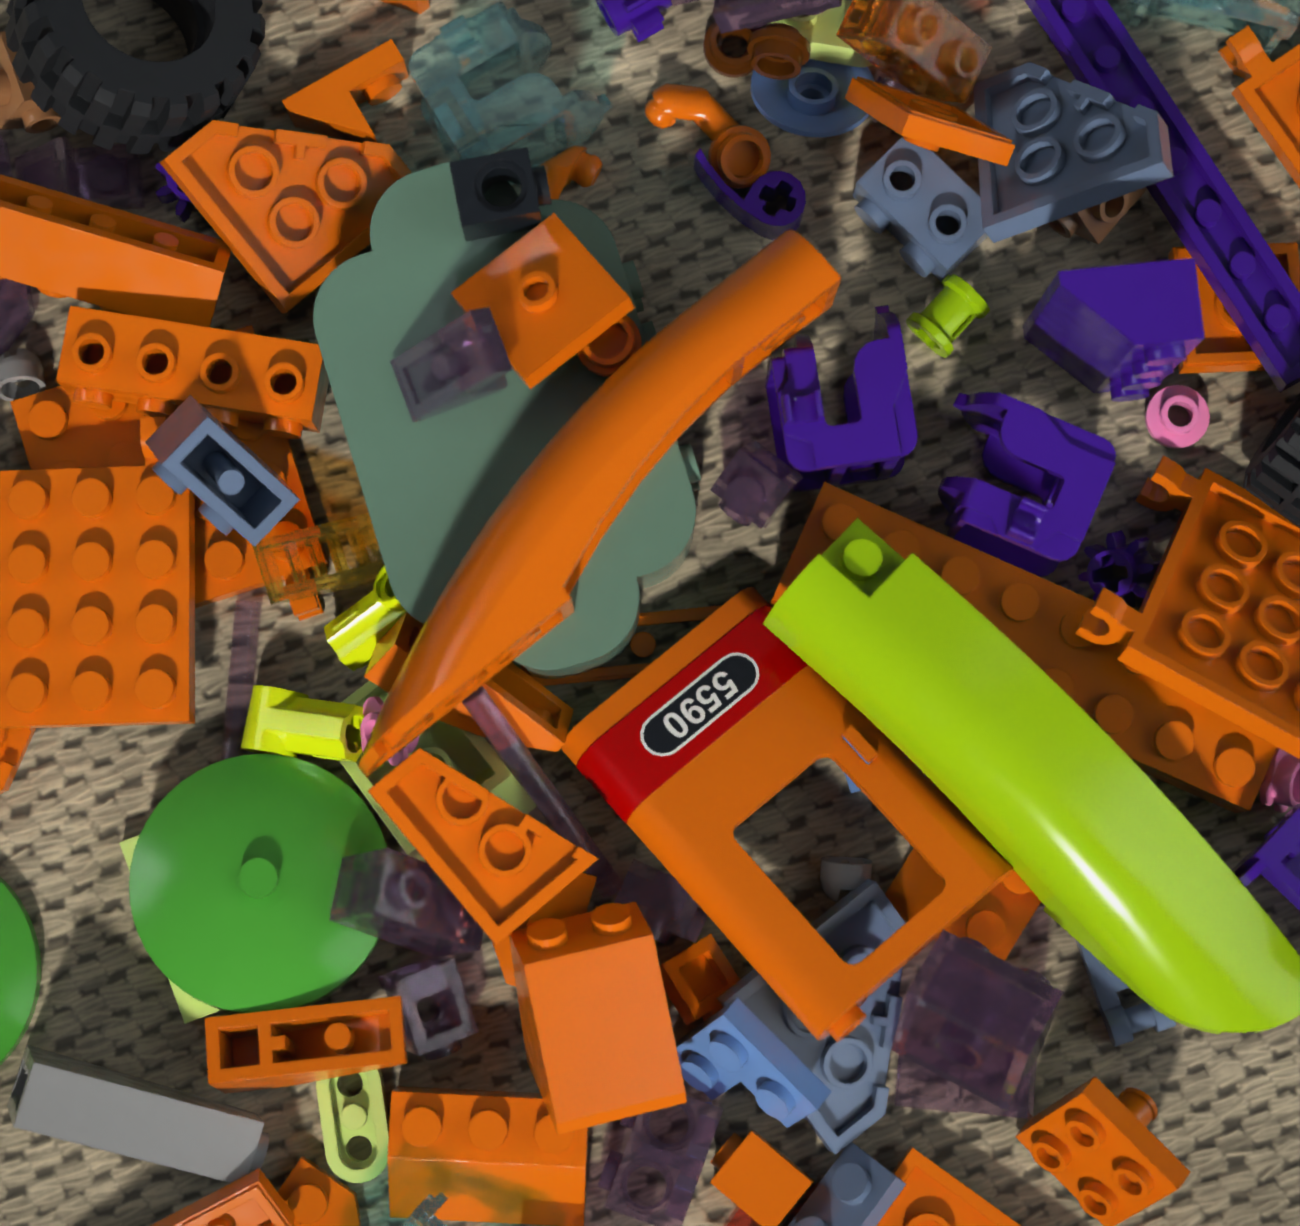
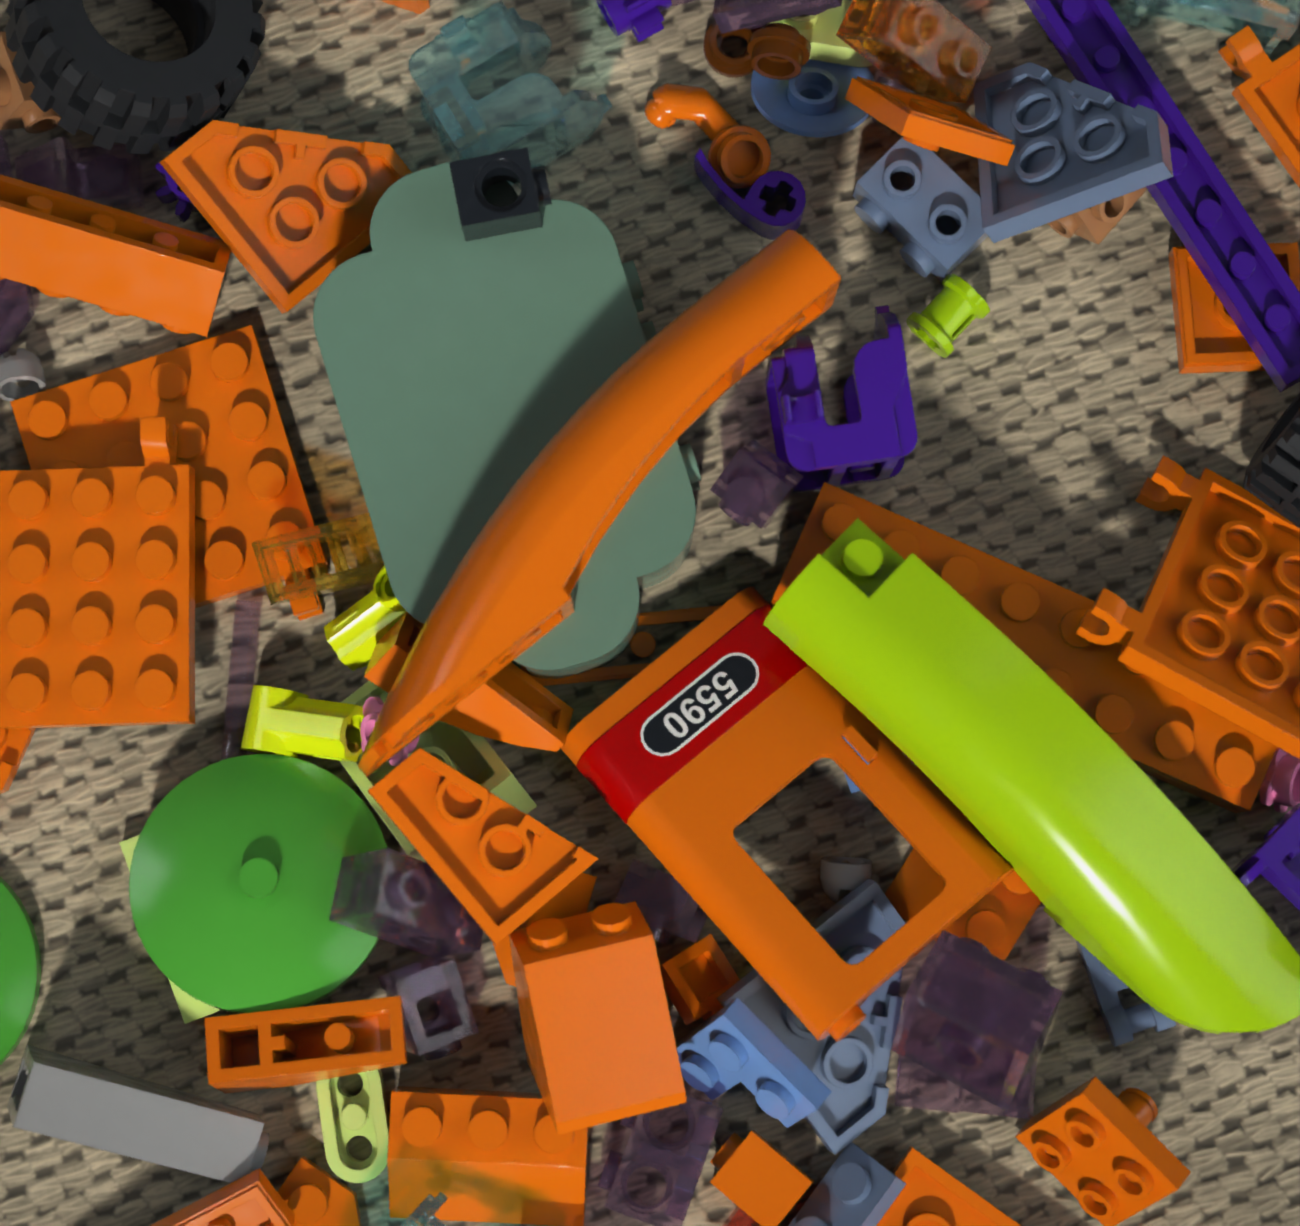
orange brick [56,306,329,439] -> none
brick [145,395,300,547] -> none
orange slope [282,39,409,143] -> none
clear purple slope [390,307,513,422] -> none
orange plate [451,213,635,390] -> none
bar [462,686,623,897] -> none
orange arm [540,145,603,200] -> none
orange plate [577,315,642,377] -> none
dark purple animal [938,392,1116,577] -> none
dark purple slope [1023,258,1205,402] -> none
dark purple gear [1078,530,1160,608] -> none
bright pink plate [1145,385,1210,449] -> none

